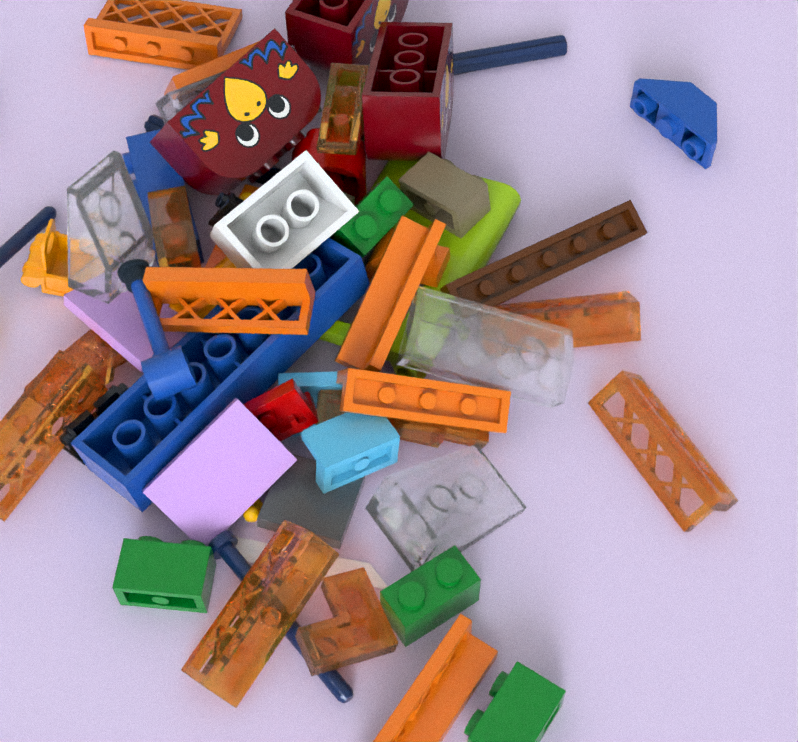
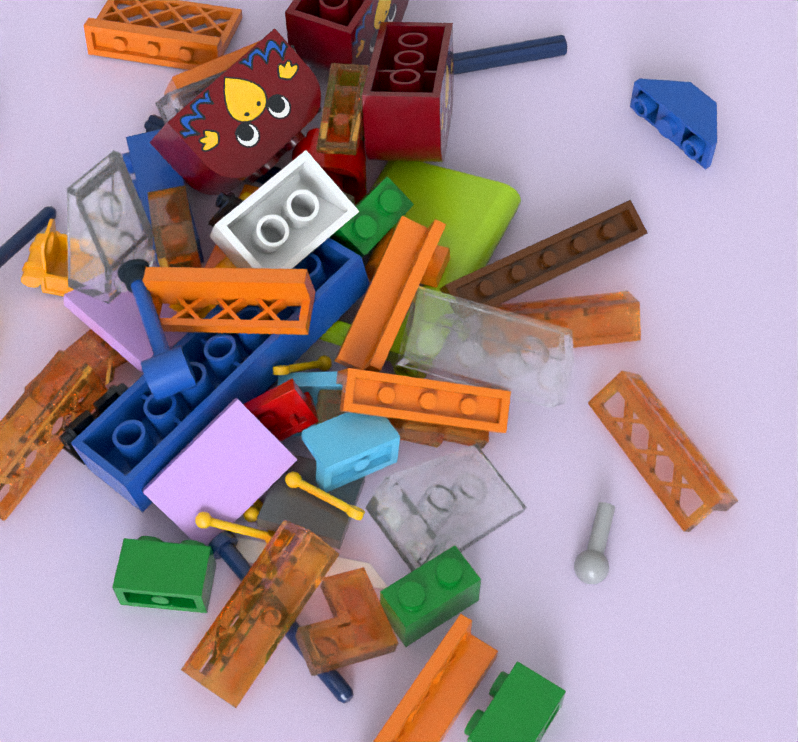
dark tan brick [399,152,491,238] -> none
none -> yellow hinge [195,512,284,547]
none -> yellow hinge [273,355,332,375]
none -> yellow hinge [285,471,365,520]
none -> light grey bar [574,502,615,584]

